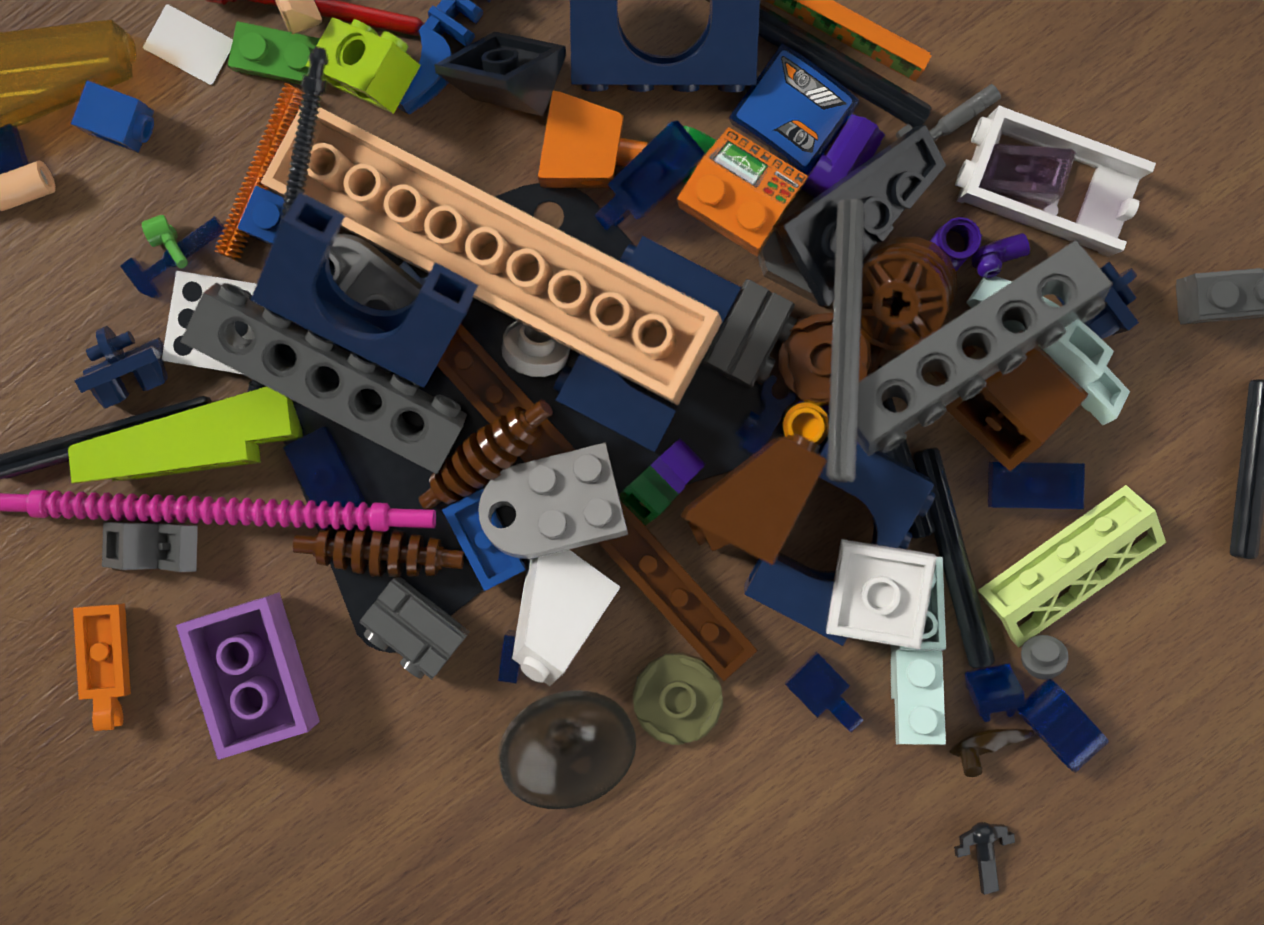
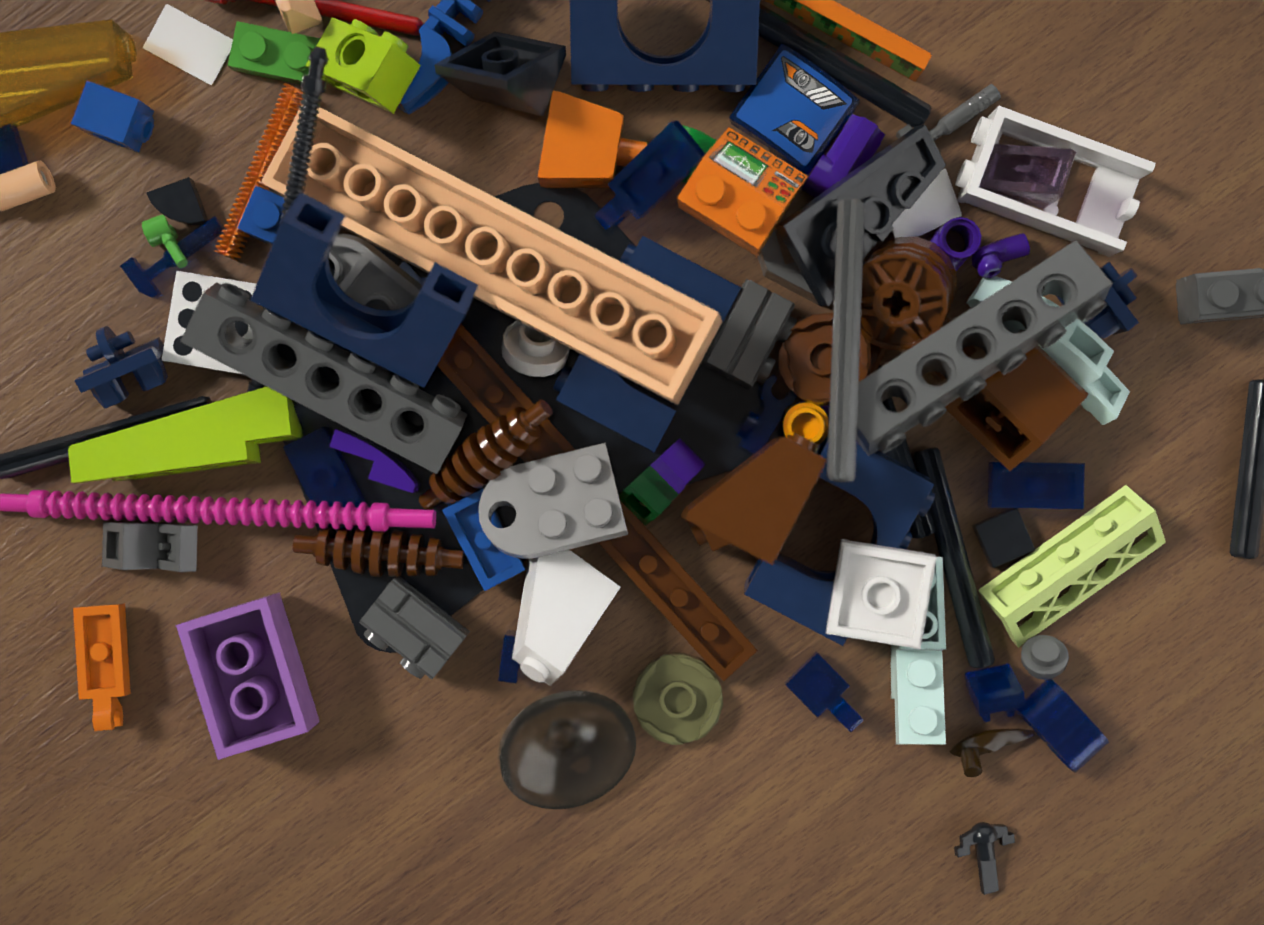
none -> black tile [146,177,209,225]
none -> dark purple slope [330,429,422,493]
none -> white sticker [892,169,962,238]
none -> black tile [972,507,1035,568]

